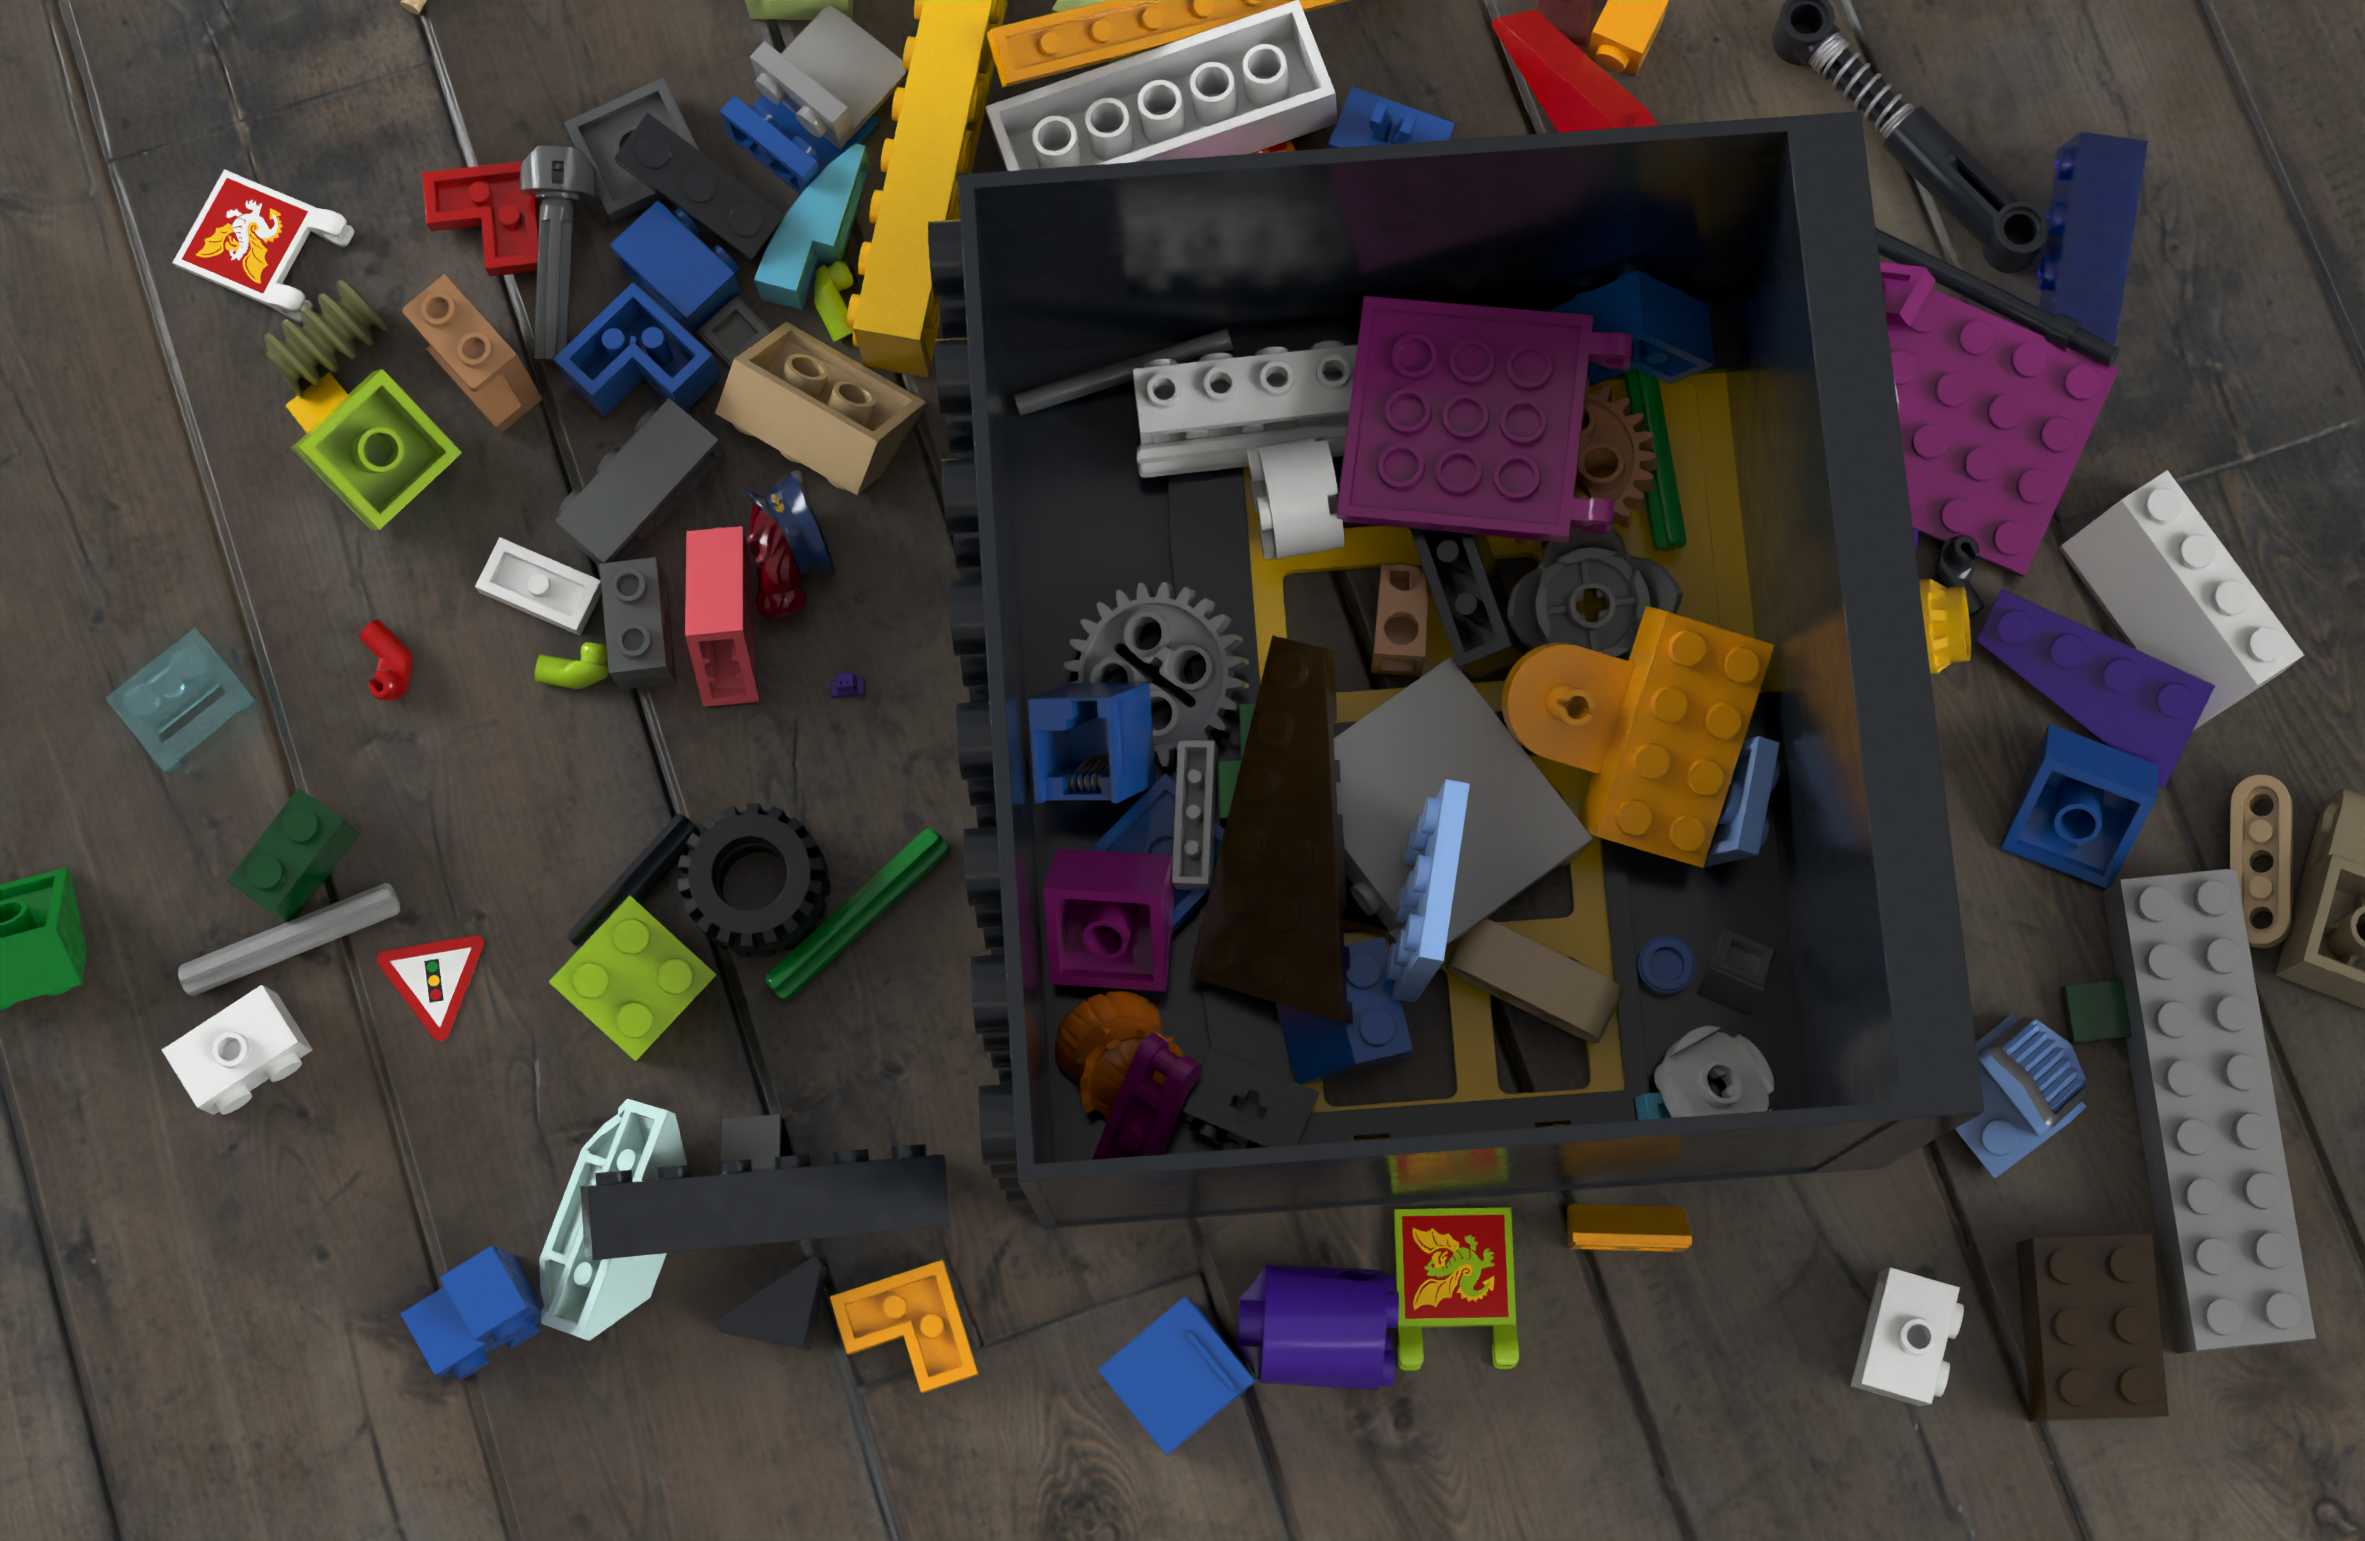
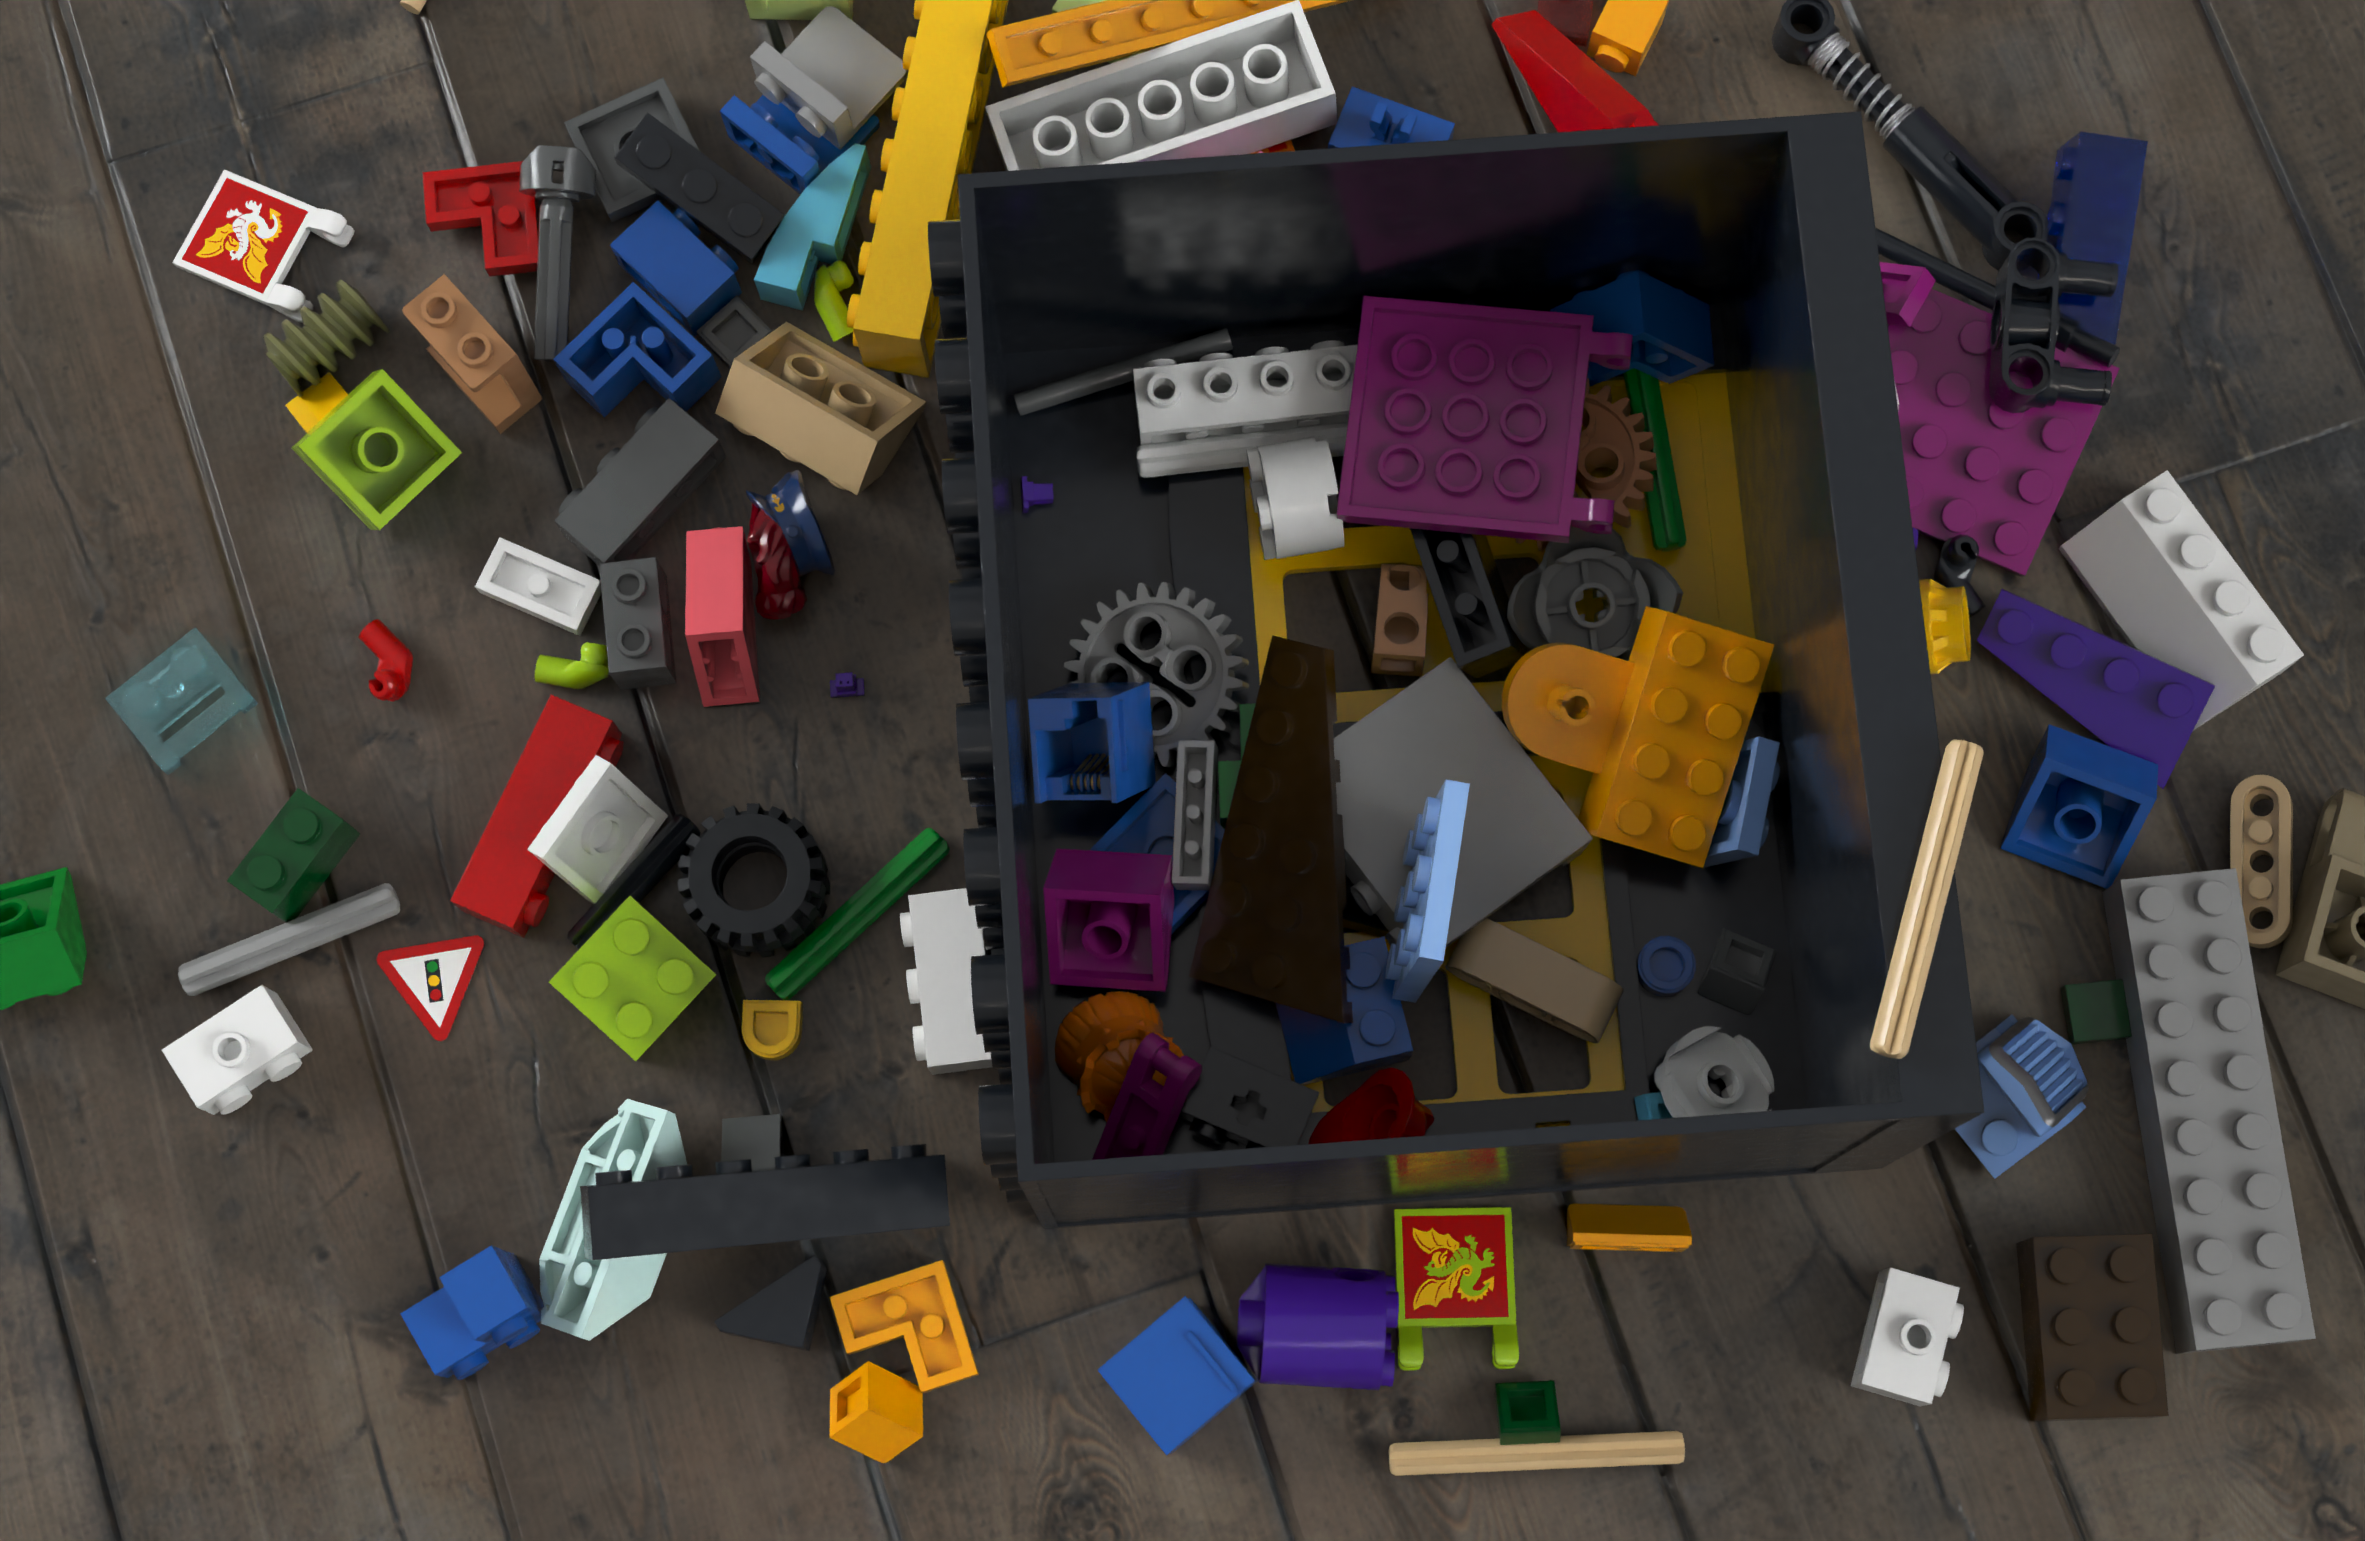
none -> red brick [450,694,624,938]
none -> white plate [527,755,668,904]
none -> yellow tile [742,1000,803,1060]
none -> light orange panel [829,1361,923,1463]
none -> white brick [900,888,992,1075]
none -> dark purple piece [1020,476,1054,513]
none -> red piece [1308,1067,1435,1144]
none -> tan axle [1389,1431,1685,1476]
none -> dark green tile [1494,1380,1561,1445]
none -> tan axle [1870,739,1984,1059]
none -> black piece [1989,238,2118,413]

